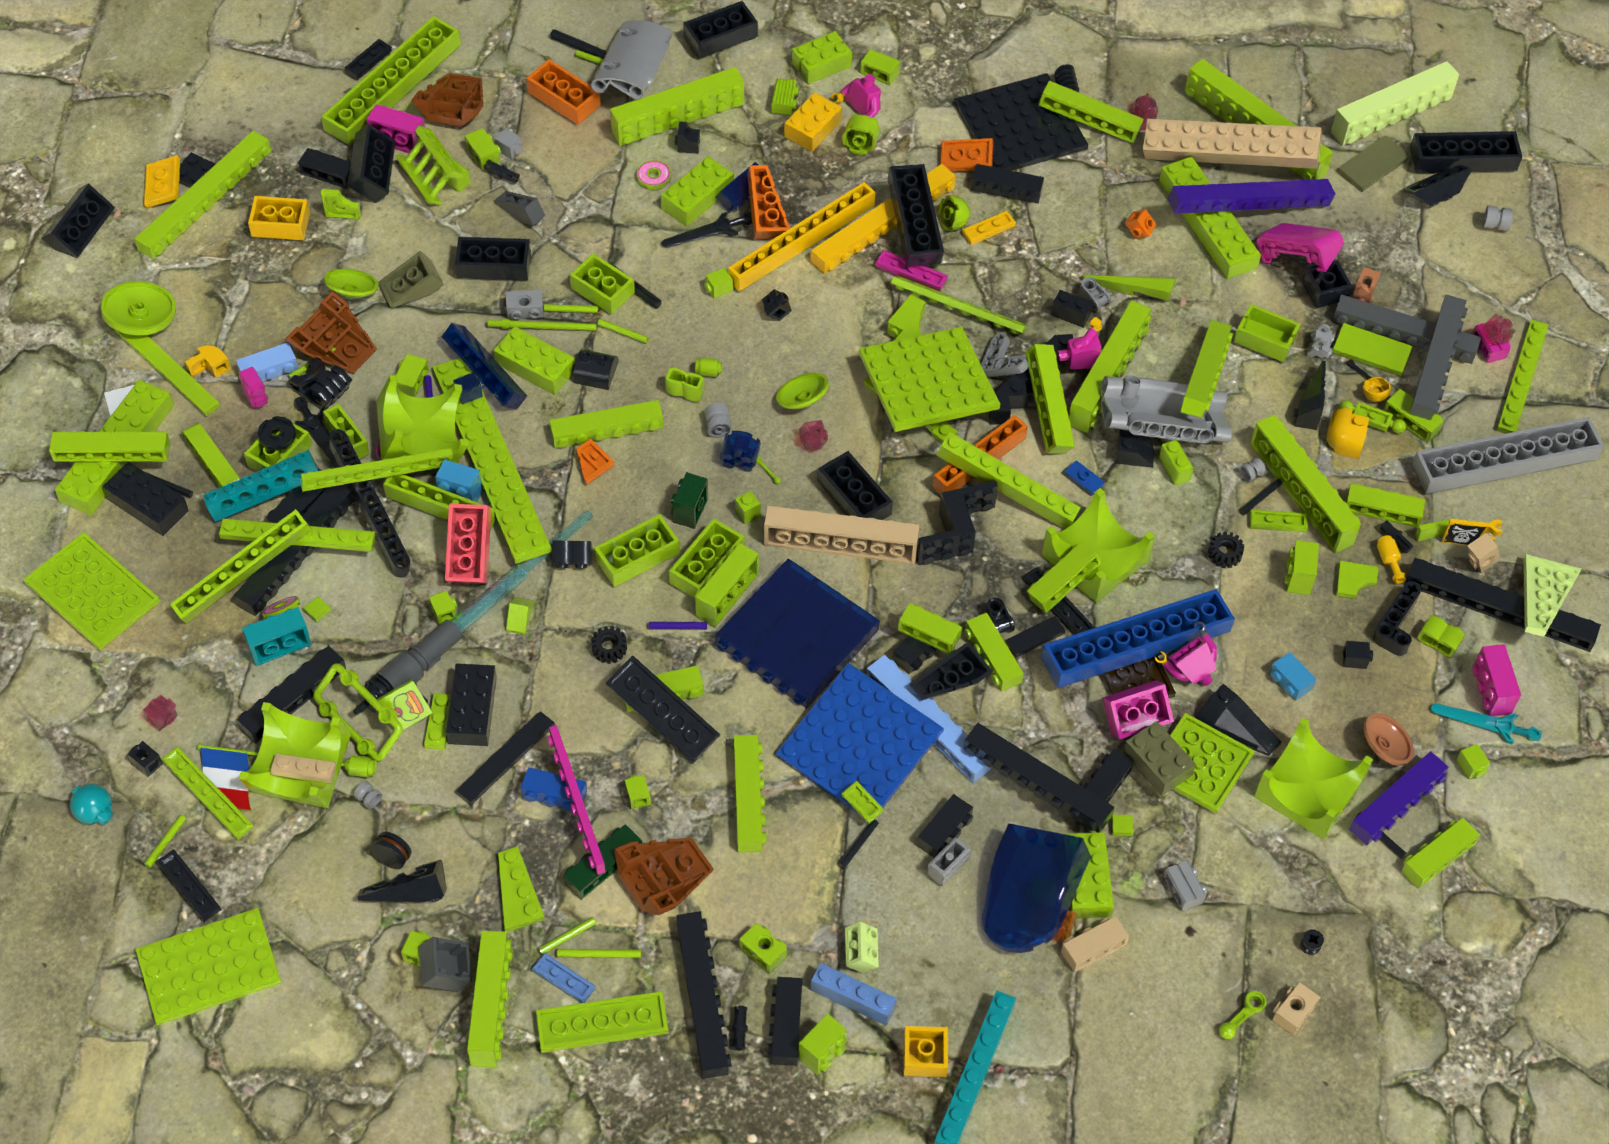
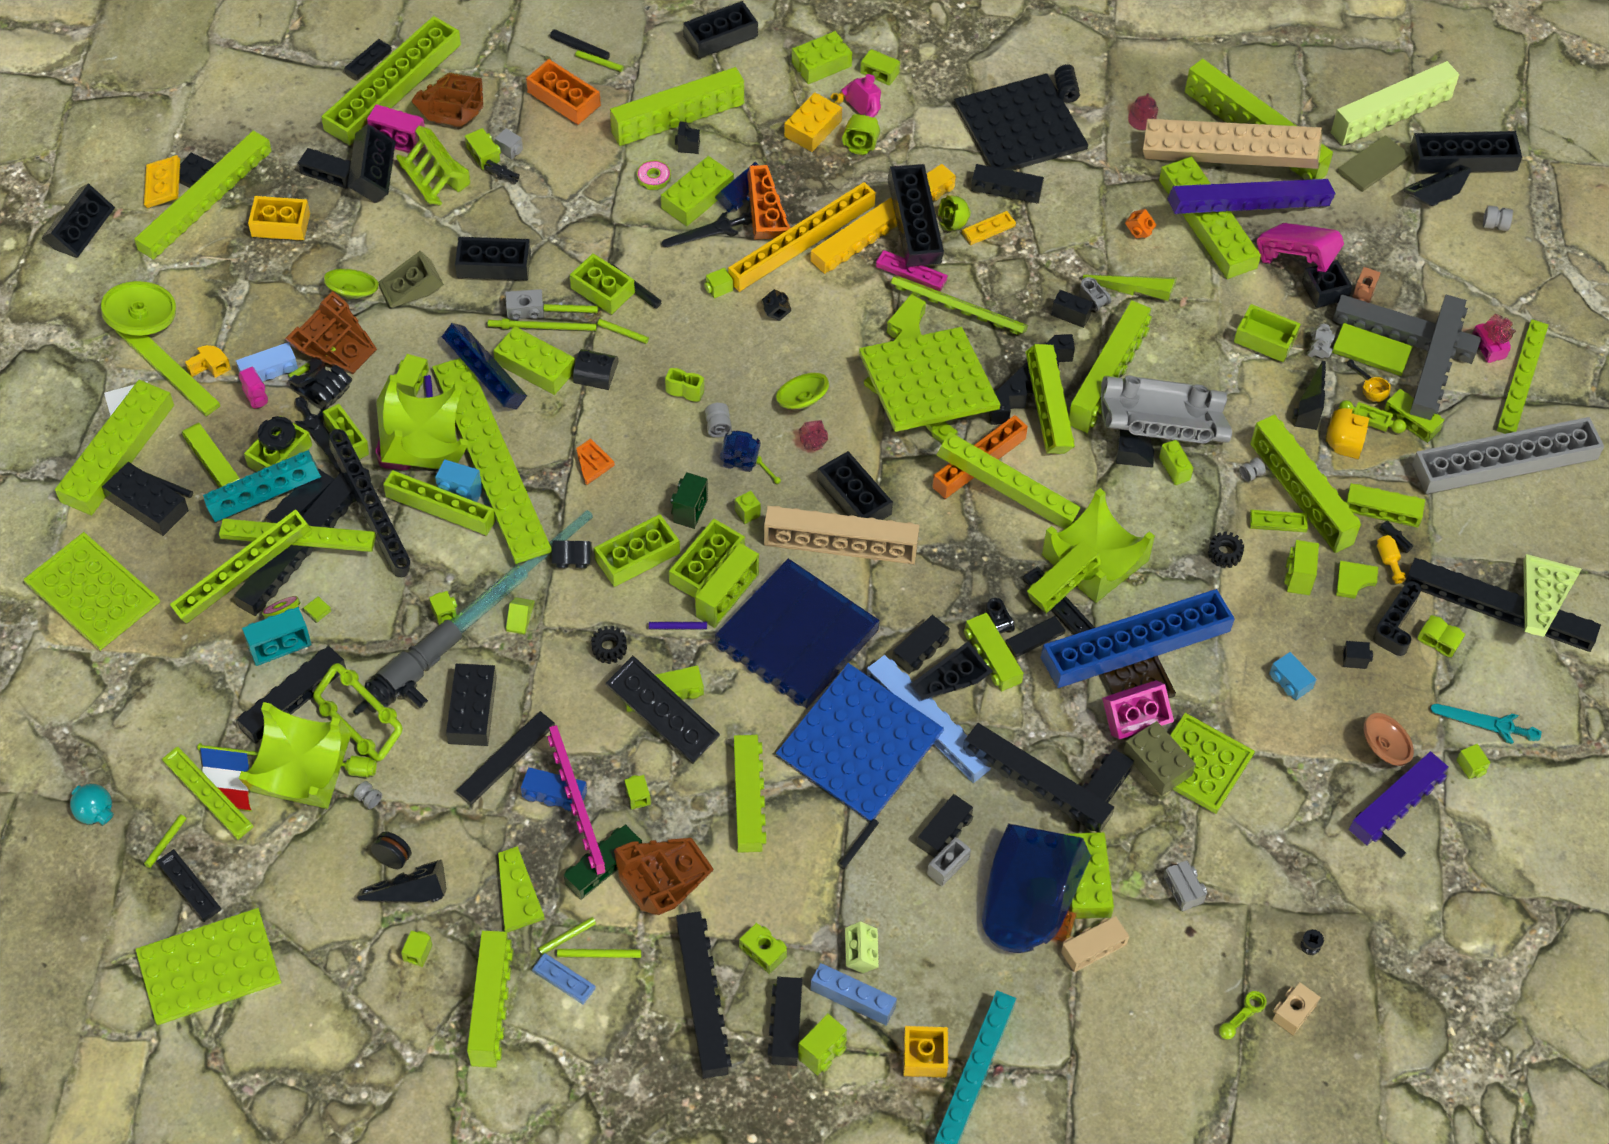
lime brick [49,431,170,462] -> none
black brick [128,741,163,777] -> none
clear pink brick [143,695,178,731] -> none
tan plate [271,754,336,784] -> none
lime plate [301,448,453,492] -> none
lime tile [320,189,361,219] -> none
lime tile [377,679,432,730] -> none
dark grey container [419,937,472,992] -> none
lime plate [424,693,451,750] -> none
coral brick [445,504,491,584] -> none
brick [453,372,484,405] -> none
dark grey slope [494,191,545,225] -> none
lime plate [536,991,669,1053] -> none
lime brick [549,400,664,448] -> none
light grey panel [591,20,672,99] -> none
lime brick [695,357,722,377] -> none
black pin [731,1006,748,1051] -> none
lime brick [772,78,799,115] -> none
lime plate [842,781,884,824] -> none
lime brick [898,603,962,654] -> none
black bracket [916,481,998,565] -> none
orange tile [940,138,993,172] -> none
light grey beam [981,332,1028,377] -> none
lime brick [1039,81,1144,144] -> none
dark pink torso [1057,317,1102,370] -> none
blue plate [1064,460,1105,496] -> none
lime tile [1112,814,1133,837] -> none
dark pink torso [1155,622,1217,686] -> none
lime brick [1181,320,1234,418] -> none
black wedge [1195,684,1282,756] -> none
black bar [1239,478,1283,515] -> none
lime piece [1254,717,1373,840] -> none
lime brick [1401,818,1480,889] -> none
lime tile [1415,518,1454,541] -> none
flag [1442,519,1502,546] -> none
tan brick [1467,533,1500,573] -> none
dark pink brick [1472,644,1521,716] -> none

